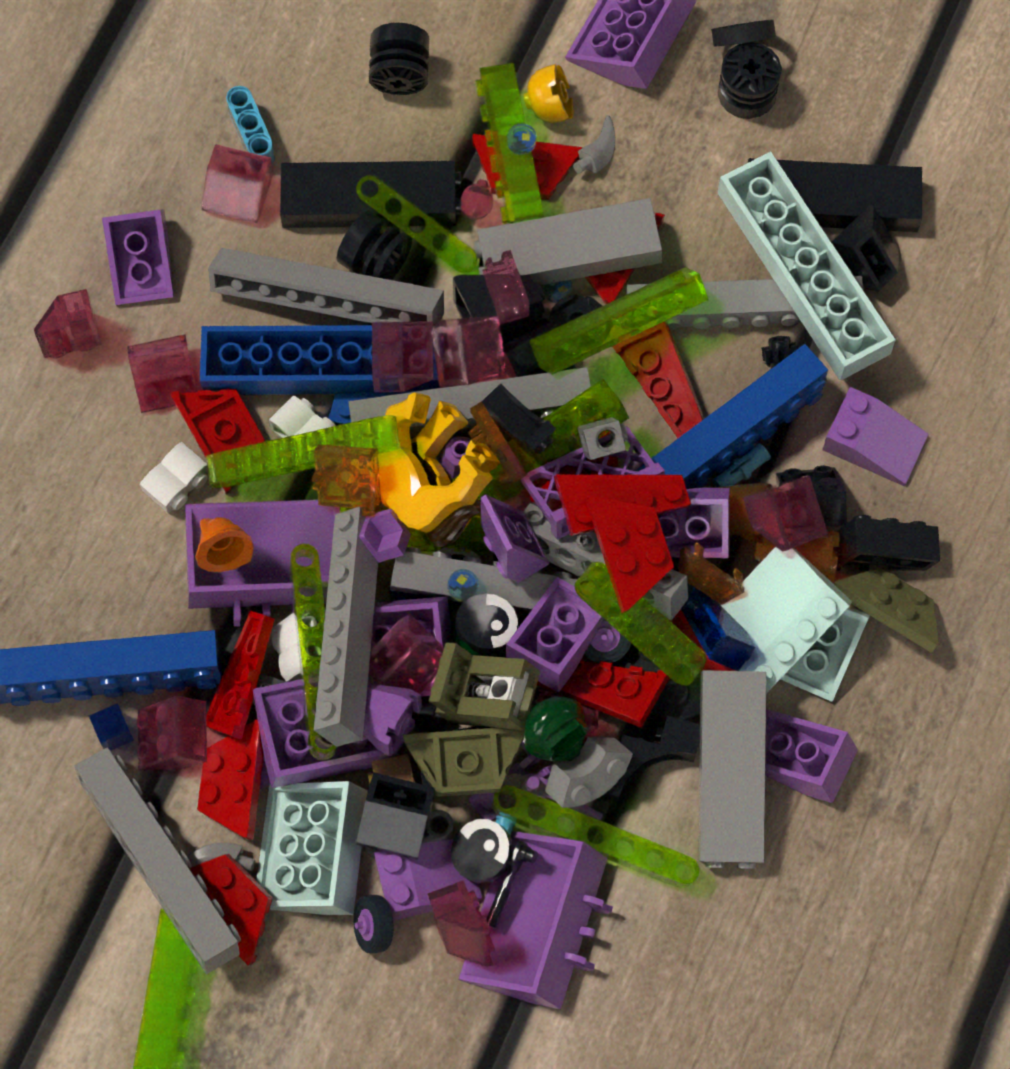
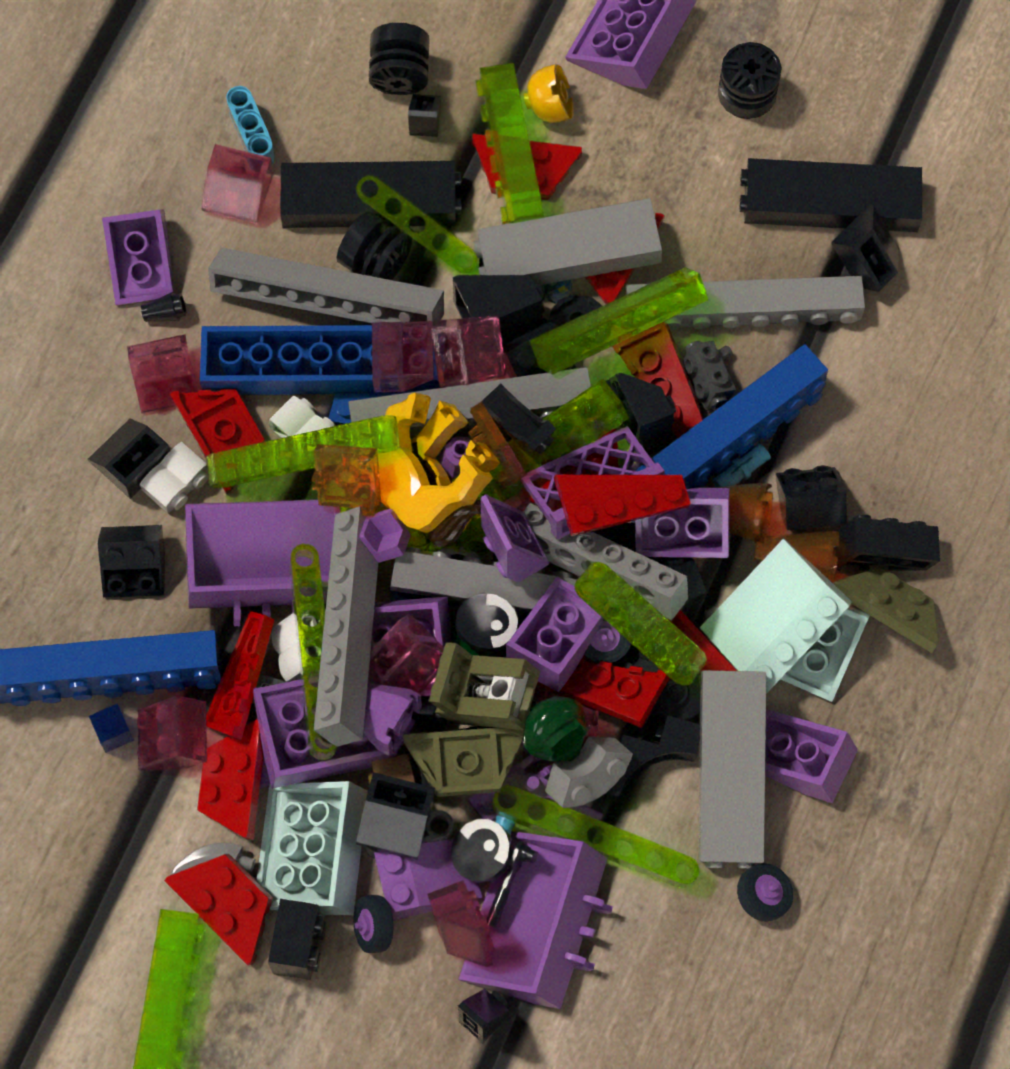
clear pink slope [34,289,102,358] -> none
light grey brick [75,747,241,975] -> none
orange piece [195,517,254,572] -> none
clear light blue tile [447,569,479,601] -> none
clear pink piece [461,179,494,220] -> none
clear pink hinge [482,250,529,324] -> none
clear light blue tile [507,124,536,154] -> none
light grey bar [573,115,615,174] -> none
light grey brick [578,417,628,460] -> none
red wing [585,495,674,613] -> none
clear orange hinge [679,542,745,605] -> none
clear blue slope [681,585,756,671] -> none
black tyre [711,19,776,47] -> none
light aqua brick [718,151,896,381] -> none
clear pink slope [742,475,828,552] -> none
black gear [762,336,798,369] -> none
medium lavender slope [822,387,928,486] -> none
none -> black slope [88,418,171,499]
none -> black slope [97,525,165,598]
none -> black cone [141,292,187,322]
none -> black brick [268,898,327,980]
none -> black slope [408,94,441,137]
none -> black slope [458,988,509,1044]
none -> black wedge [600,373,676,455]
none -> dark grey brick [682,341,736,410]
none -> black wheel [737,863,793,922]

